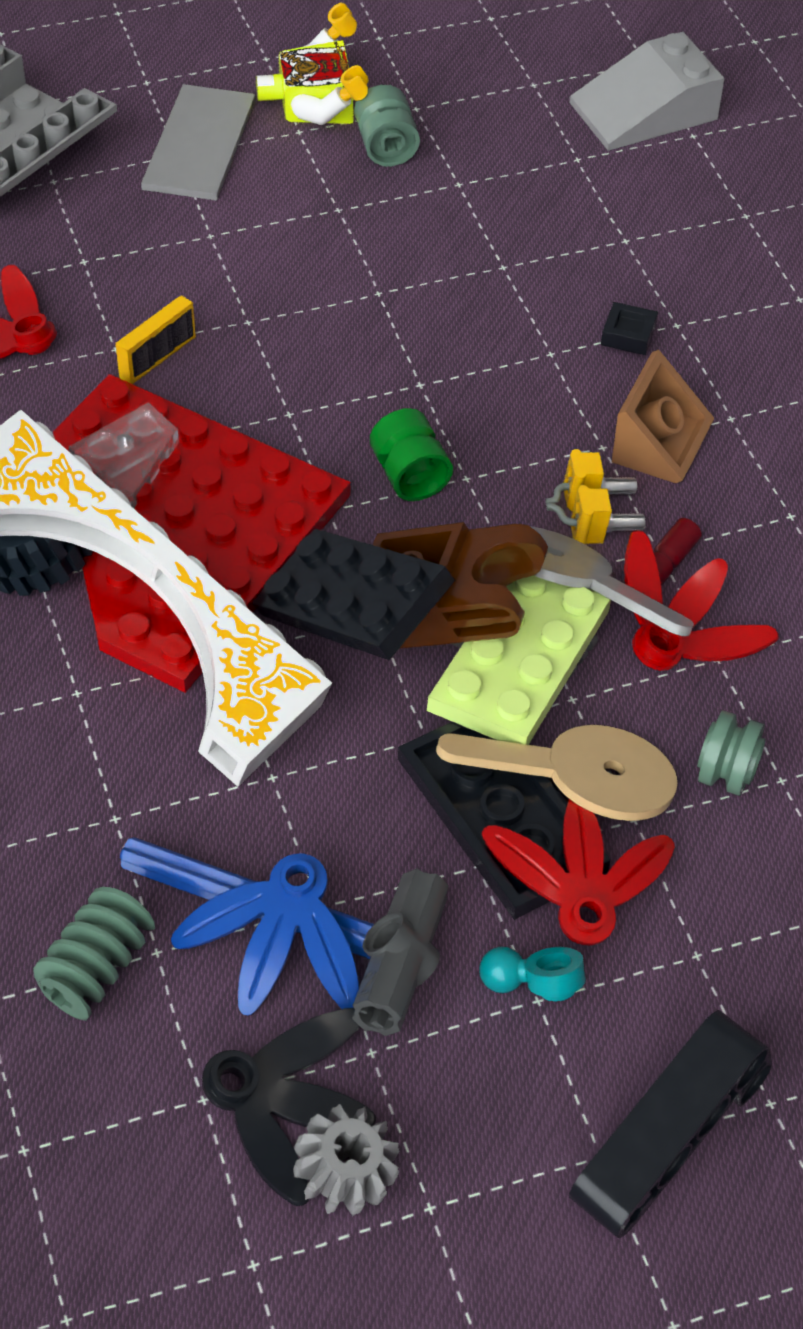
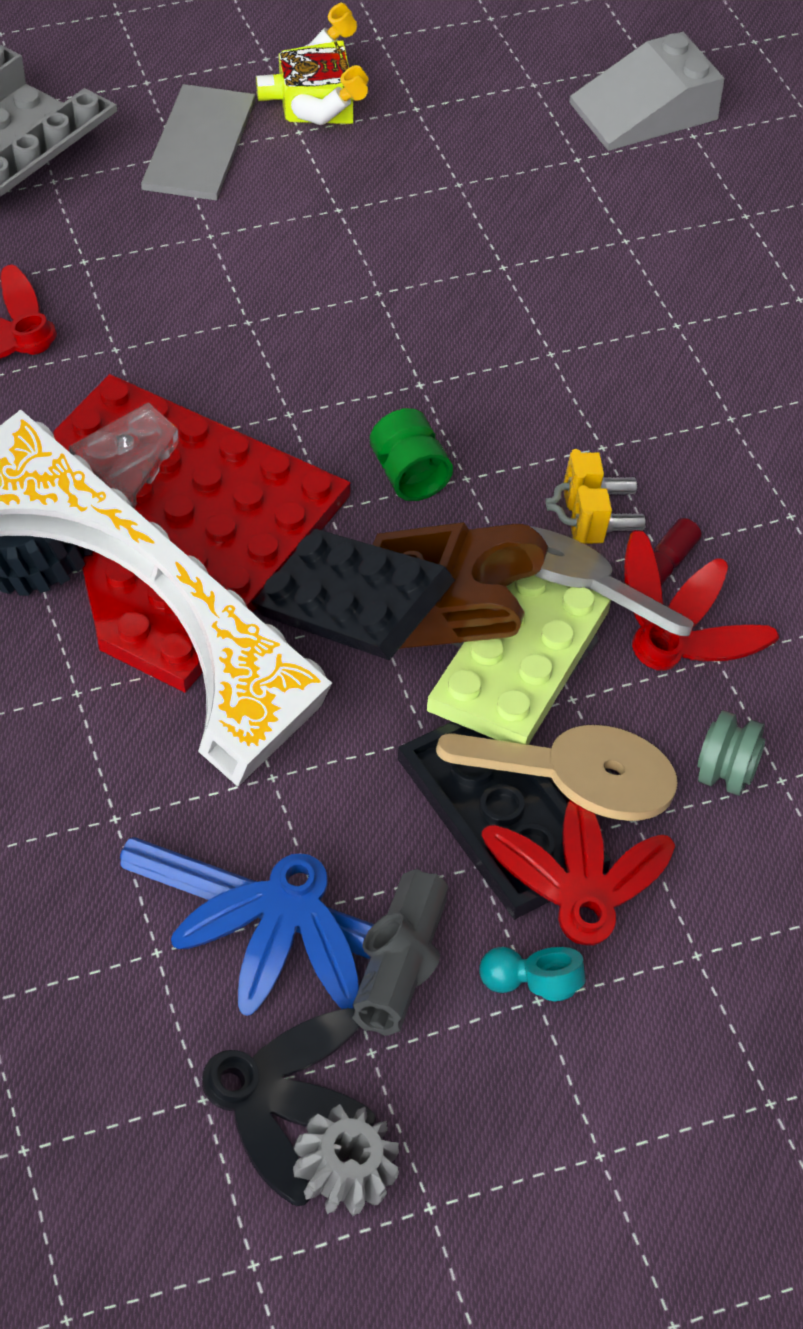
sand green piece [33,887,155,1021] -> none
tile [115,295,196,384] -> none
sand green wheel [354,85,420,166] -> none
black beam [569,1010,772,1238] -> none
black plate [601,302,658,355] -> none
medium nougat slope [612,349,714,483] -> none

